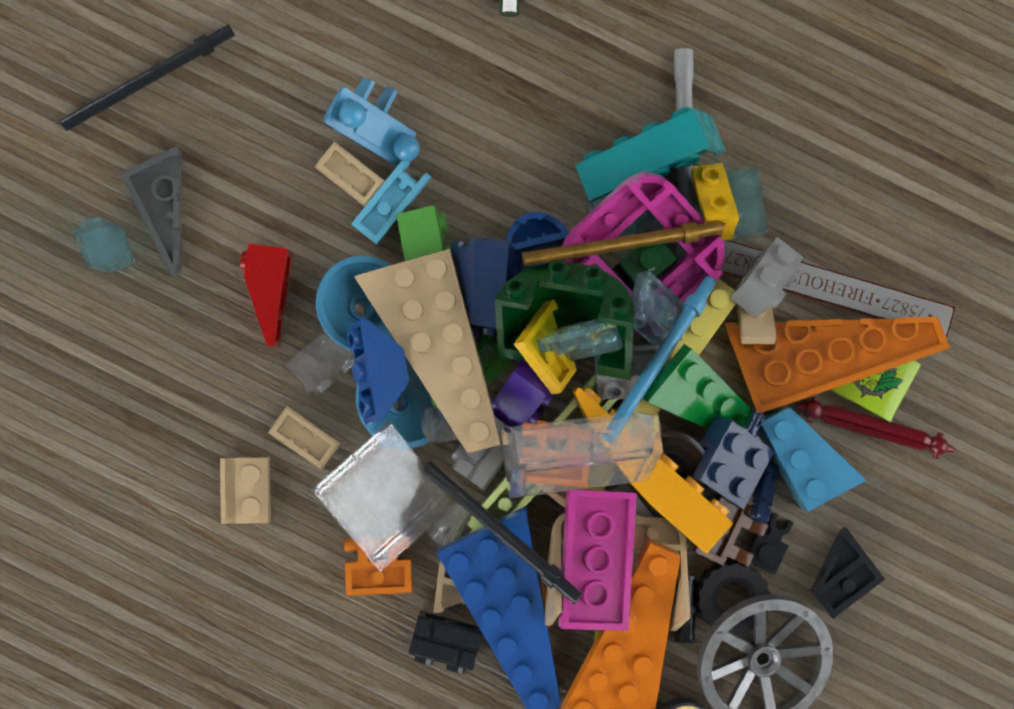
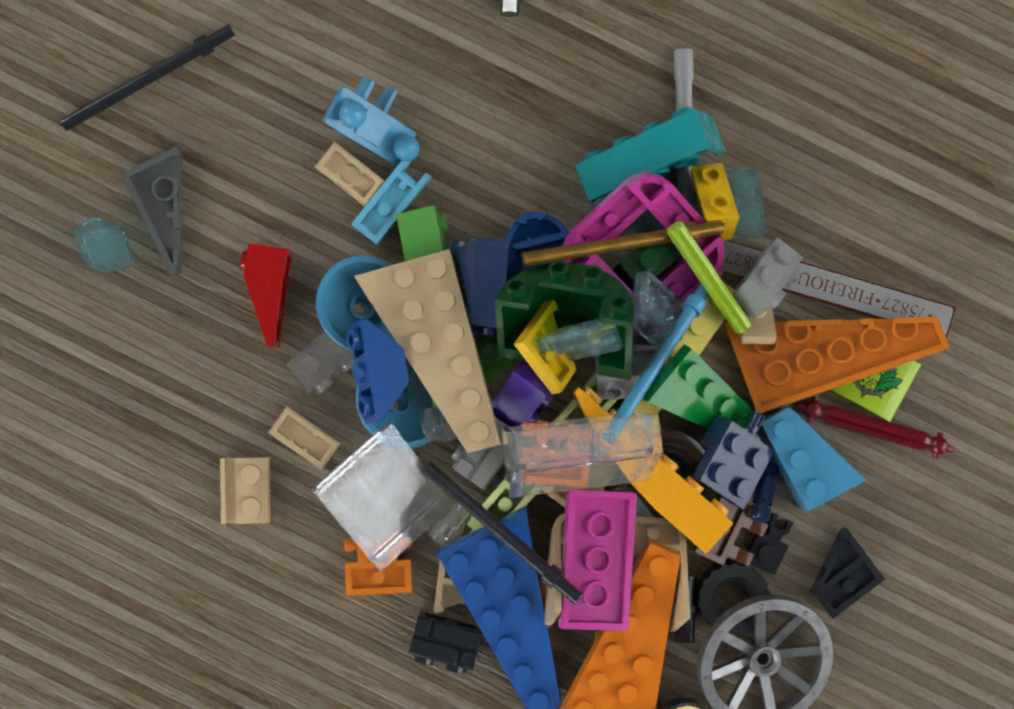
none -> lime axle [667,221,751,334]

